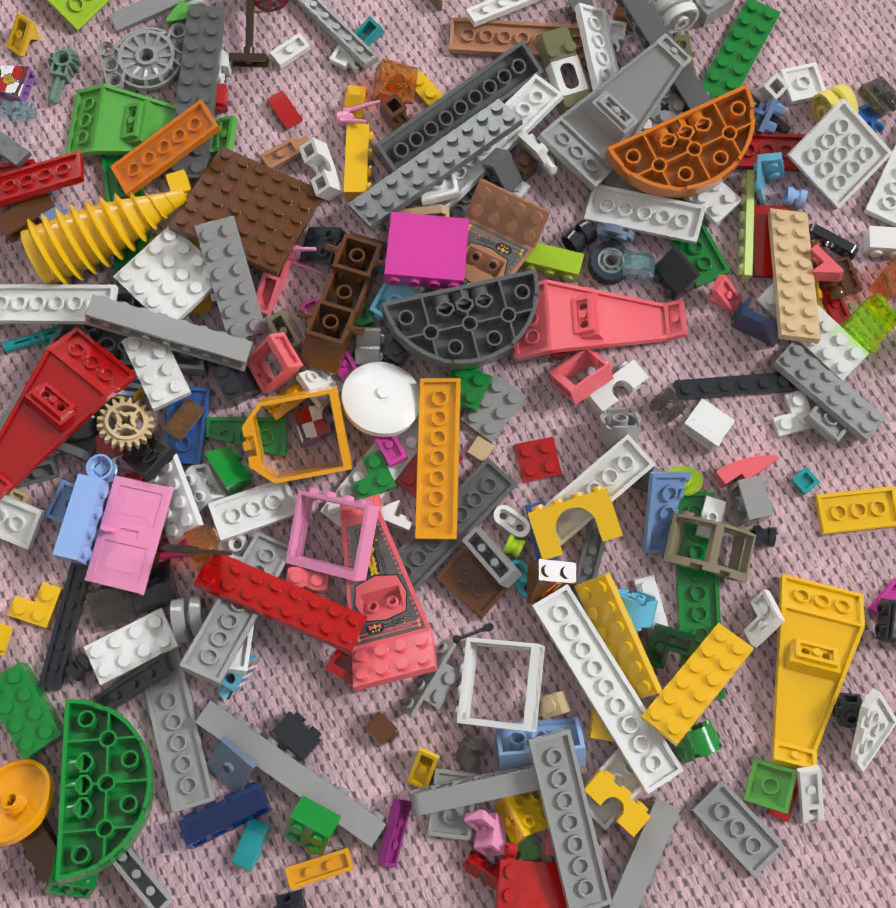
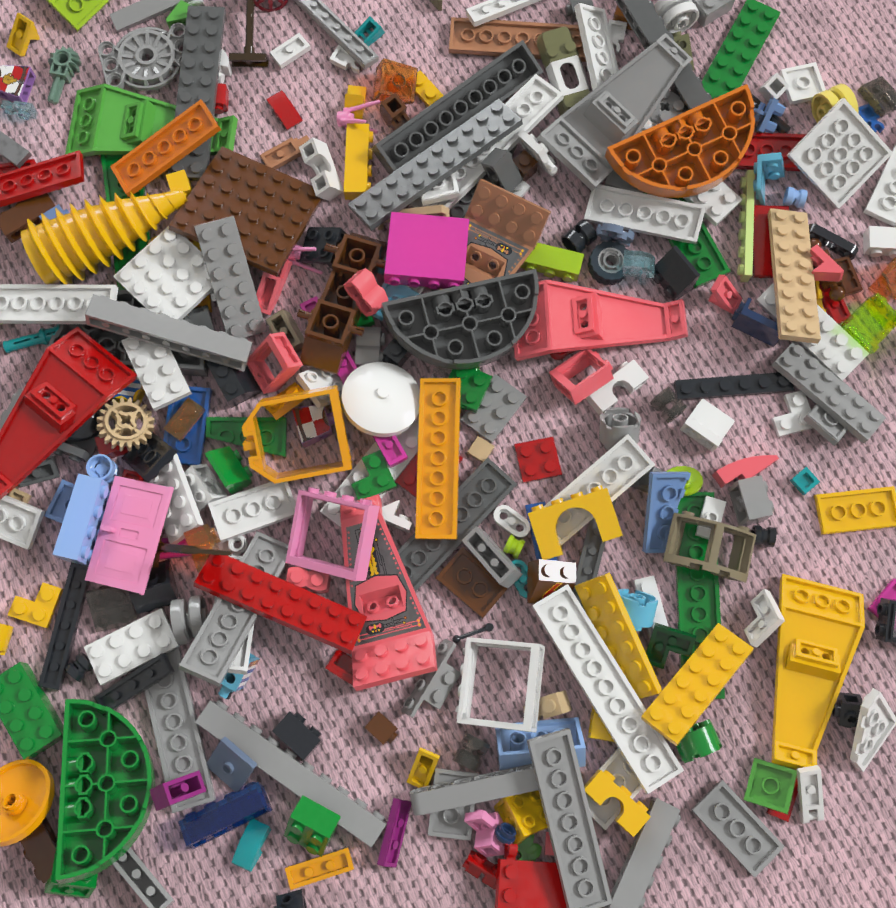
none -> magenta brick [149,770,206,811]
none -> dark grey brick [188,305,215,331]
none -> coral brick [344,268,388,317]
none -> dark blue plate [495,822,516,844]

